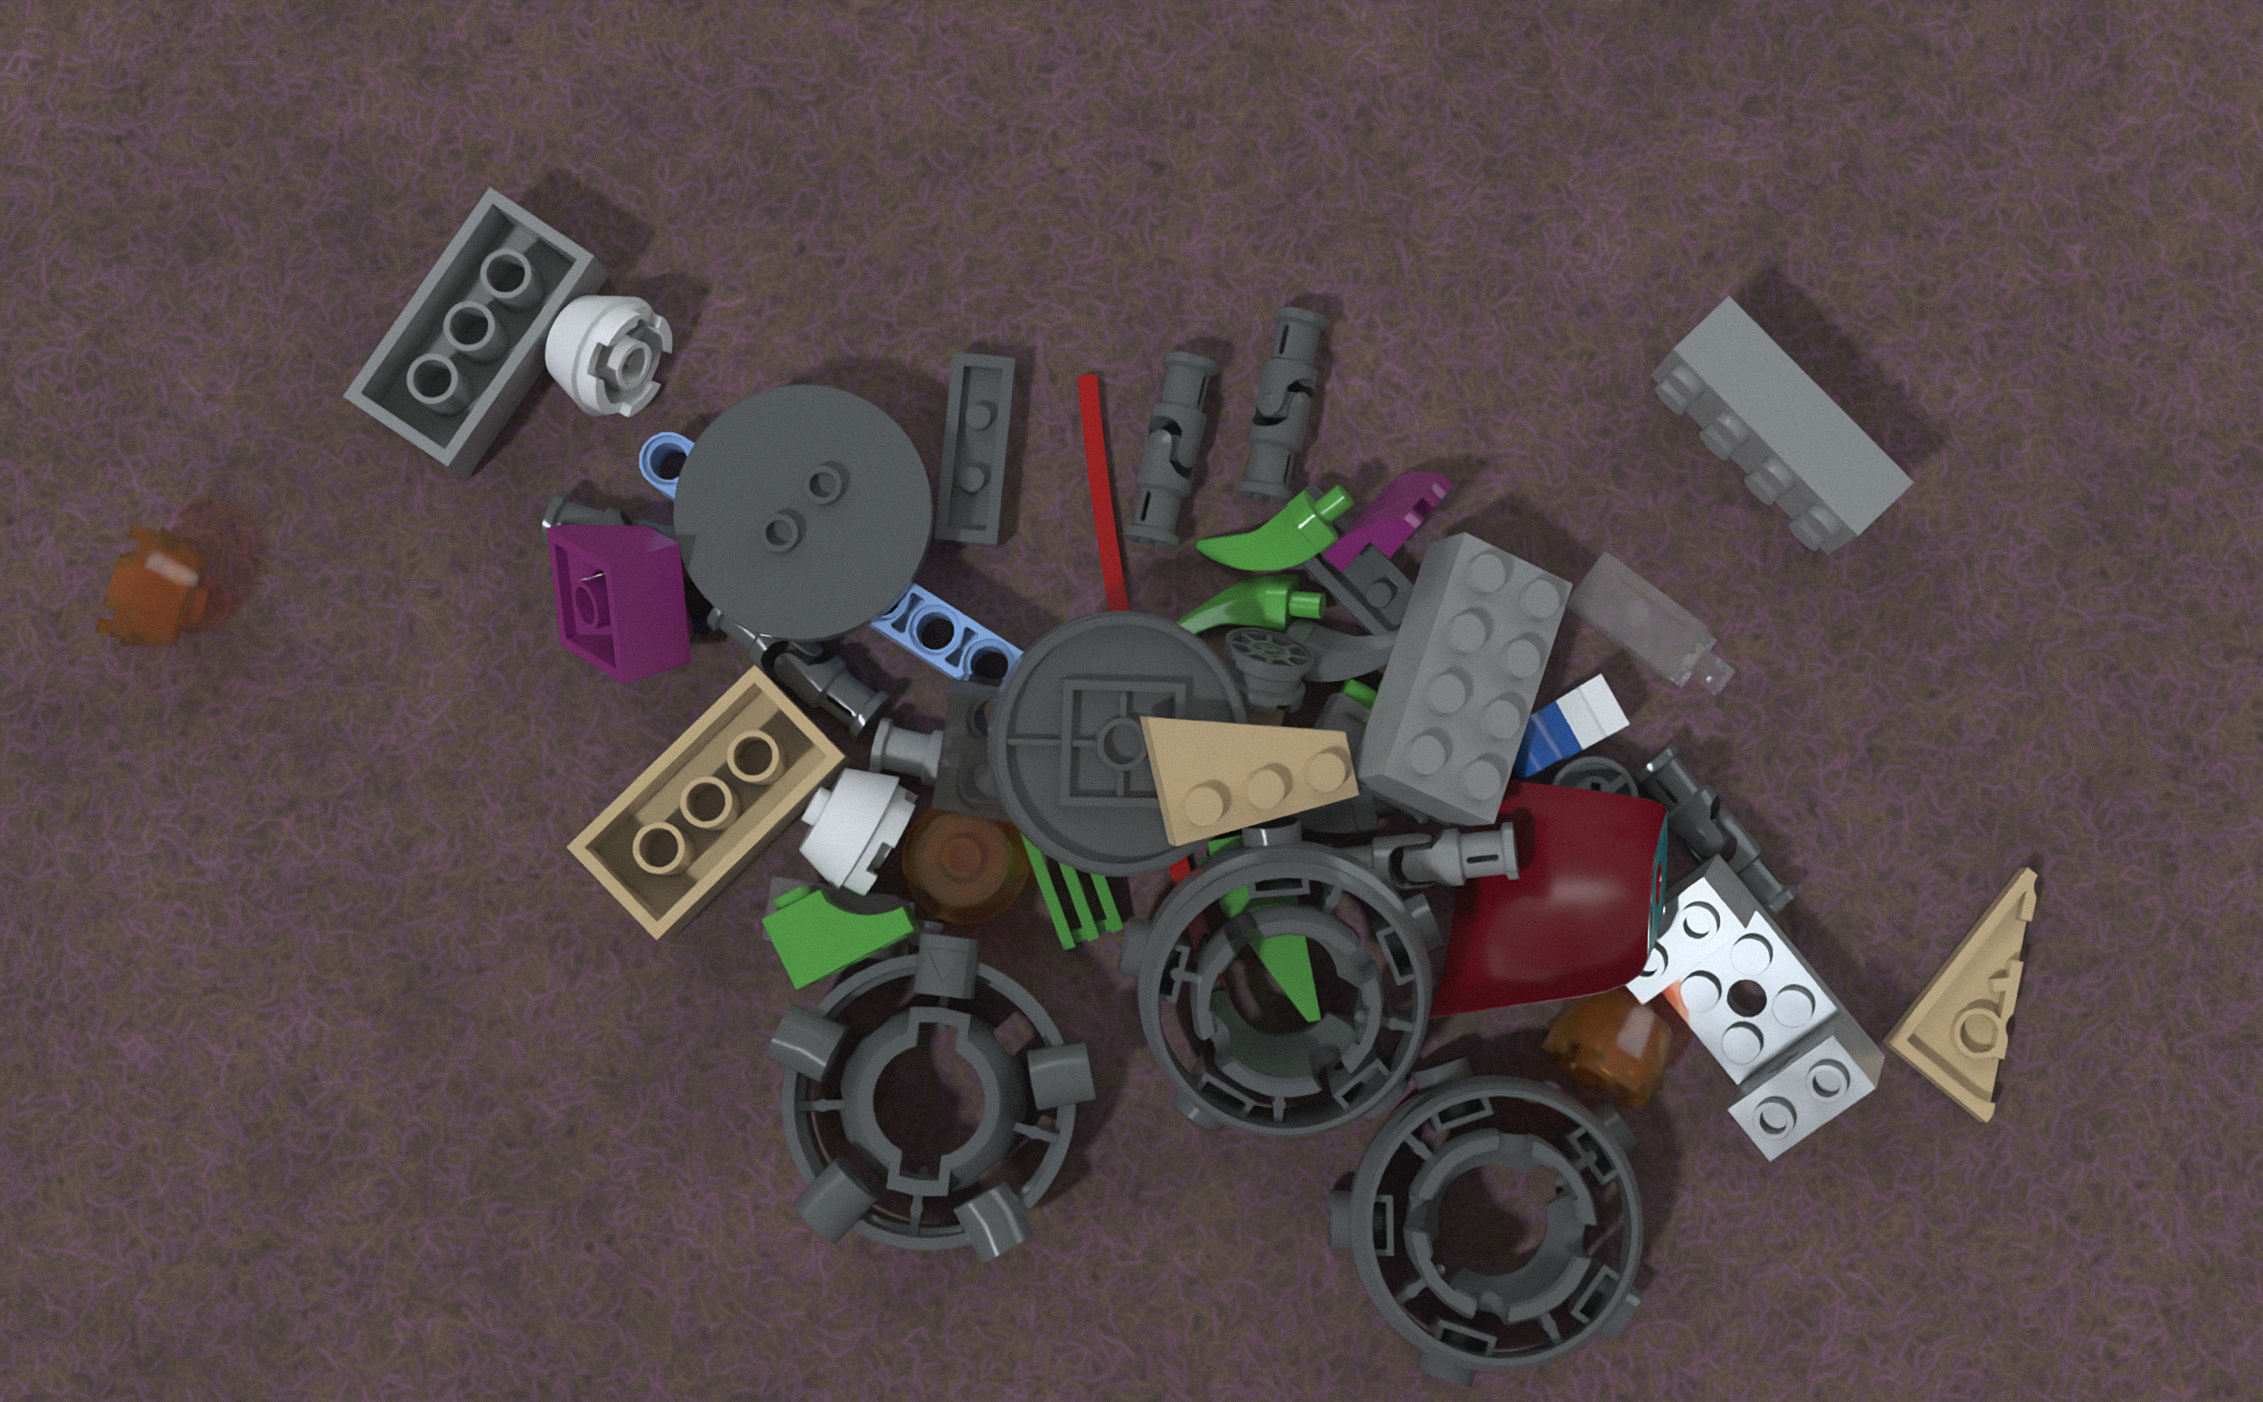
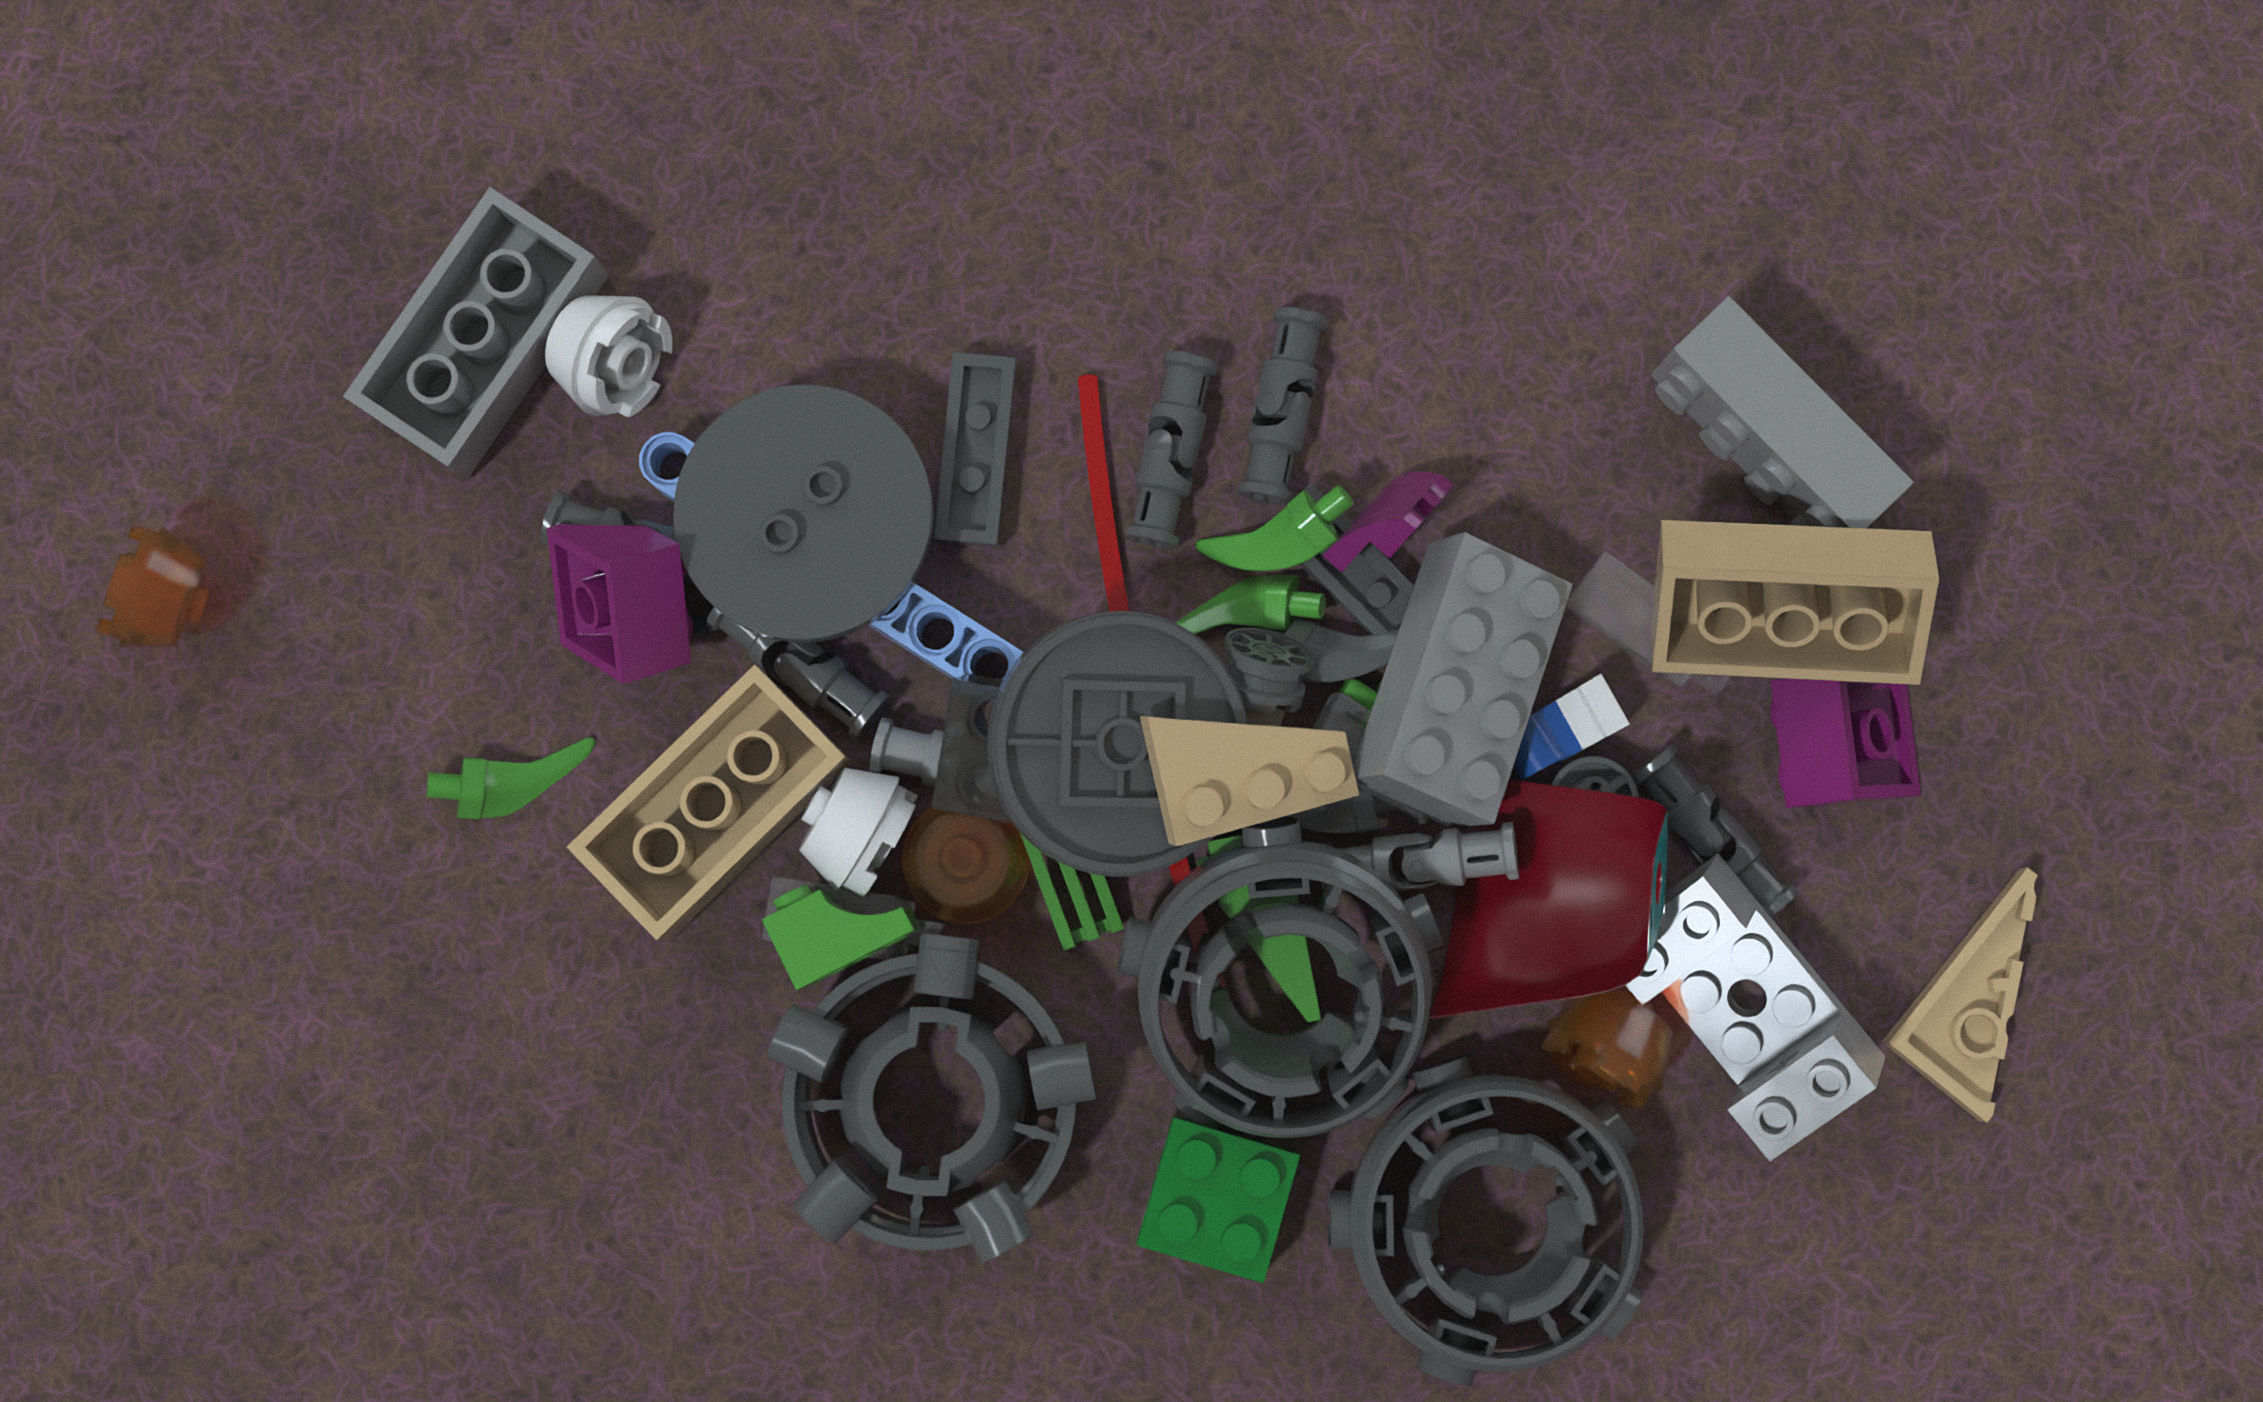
none -> bright green bar [426,737,595,819]
none -> green brick [1136,1114,1300,1283]
none -> tan brick [1651,520,1939,685]
none -> magenta slope [1770,678,1921,808]

